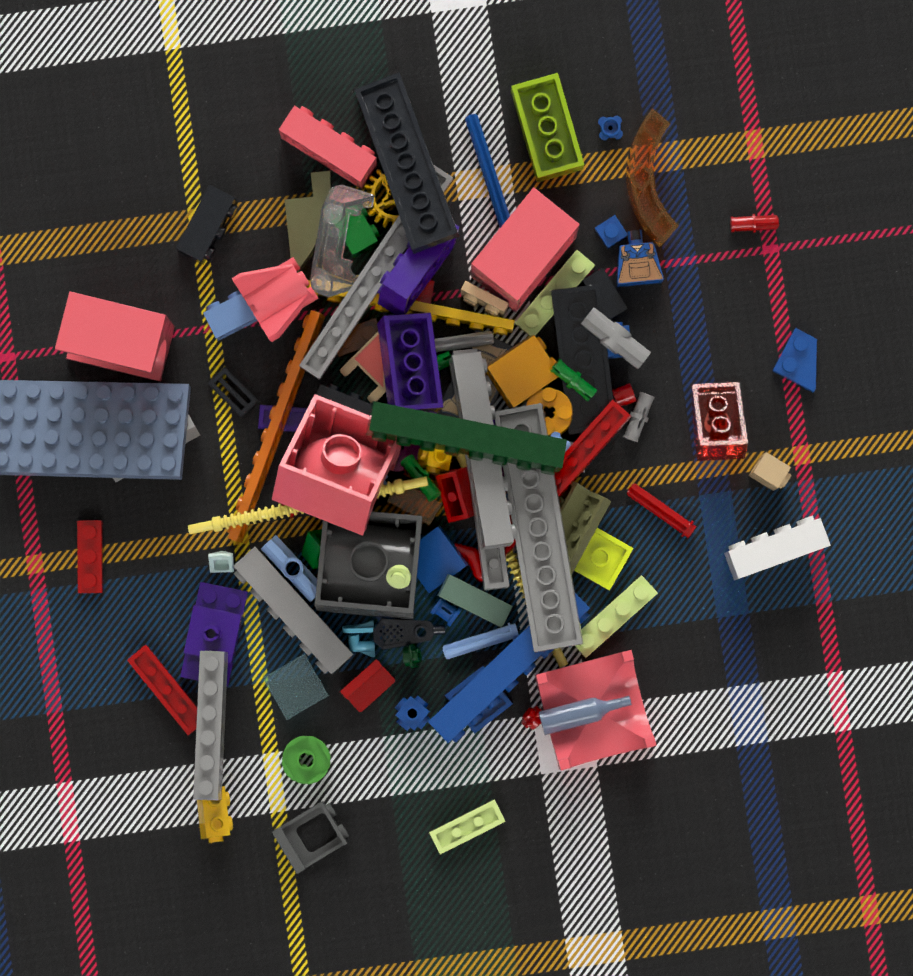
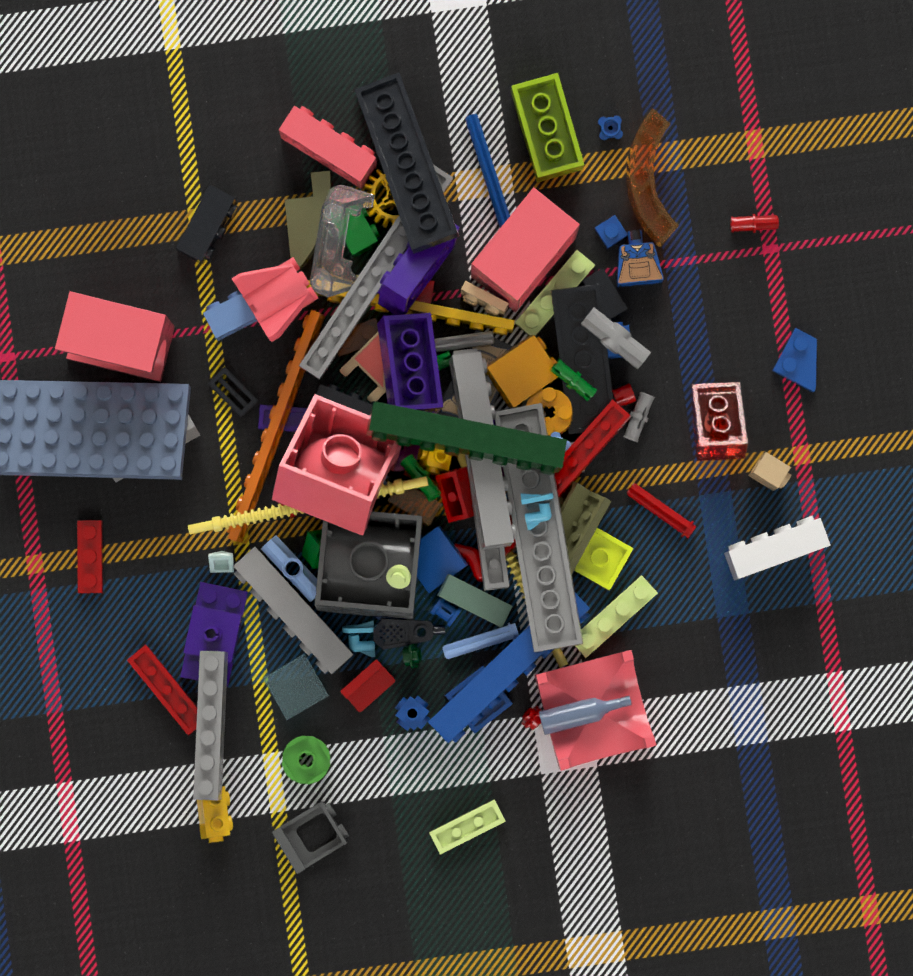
none -> medium azure piece [521,493,554,530]

